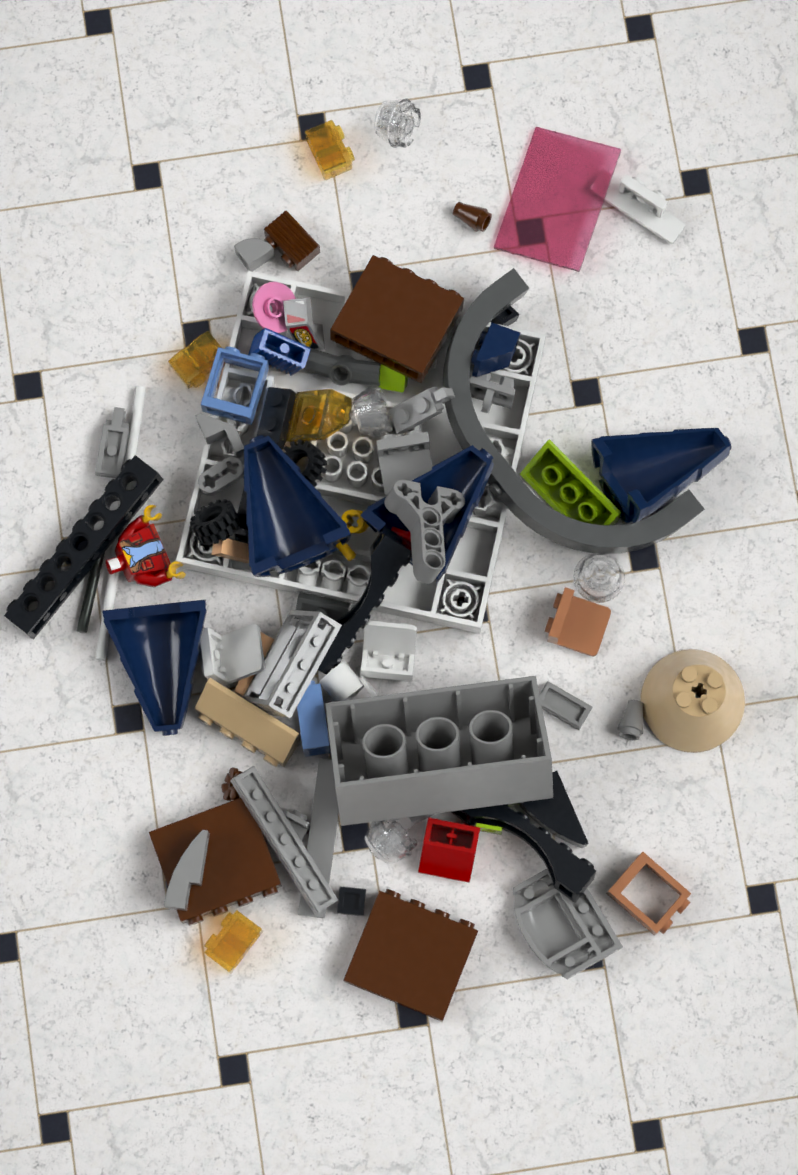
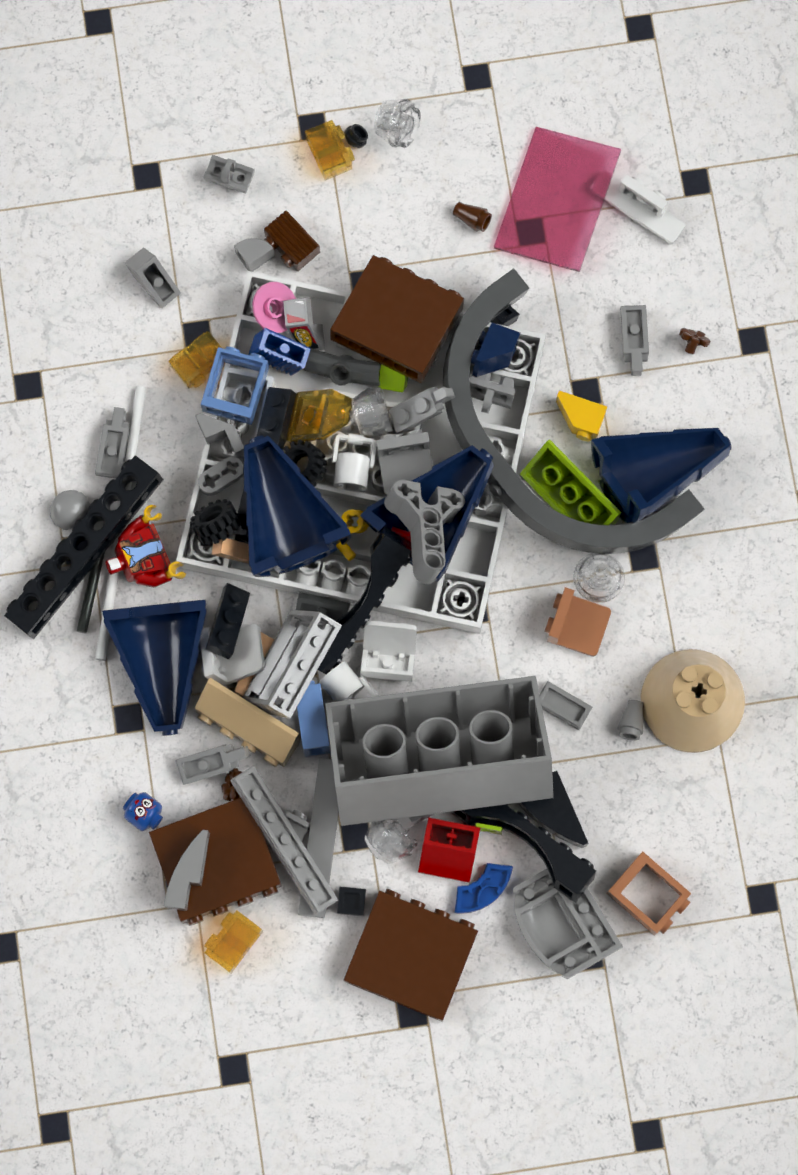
none -> light grey hair [50,490,90,530]
none -> blue head [123,792,163,831]
none -> light grey slope [124,247,181,308]
none -> light grey hinge [176,744,251,785]
none -> light grey hips [203,155,255,194]
none -> black plate [206,583,250,659]
none -> white piece [332,433,376,491]
none -> black plate [344,124,368,148]
none -> blue tile [455,863,513,914]
none -> yellow slope [556,391,607,442]
none -> light grey hinge [620,305,649,376]
none -> reddish brown plant [679,328,711,354]

